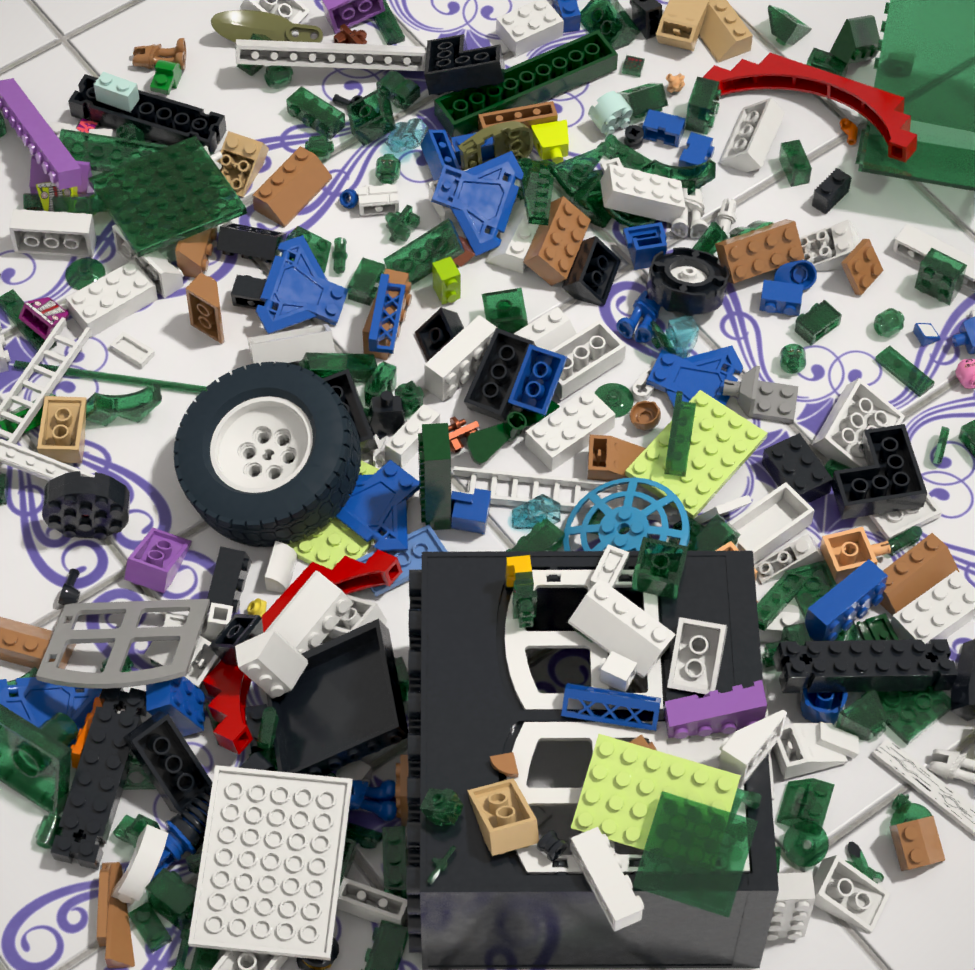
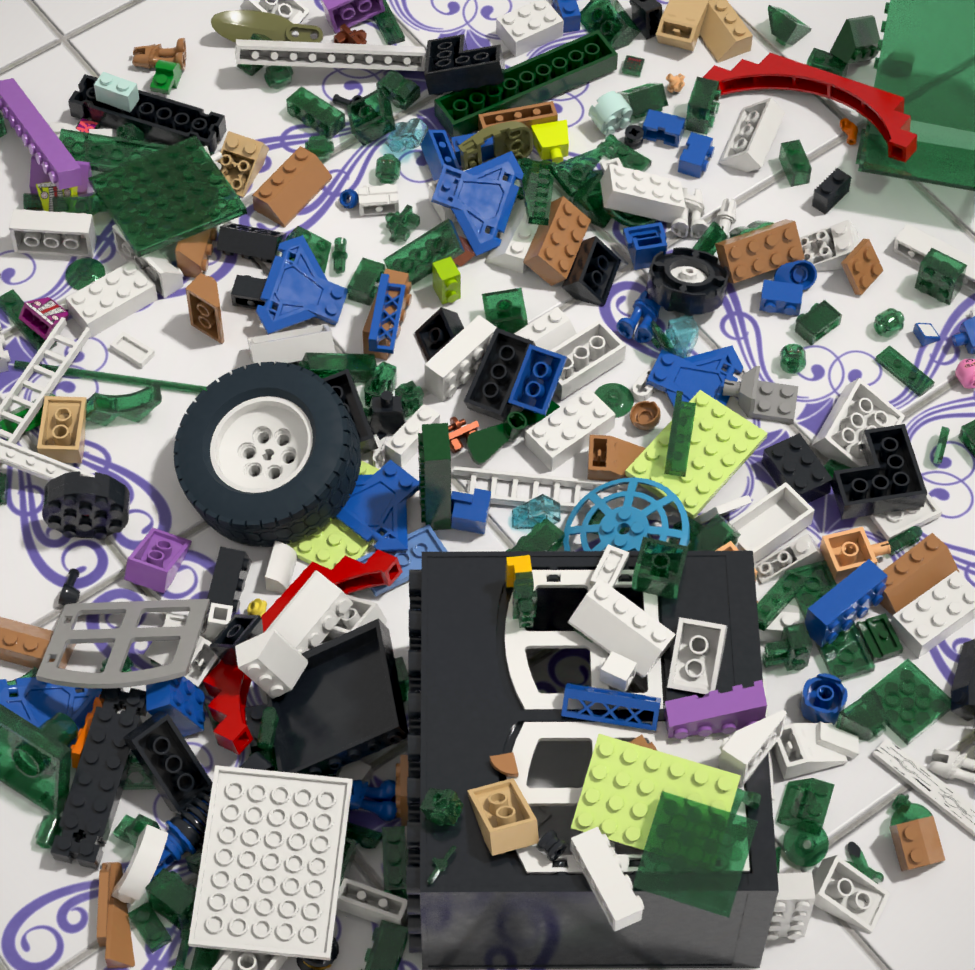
clear green arch [641,159,716,195] -> none
black brick [773,639,958,693] -> none

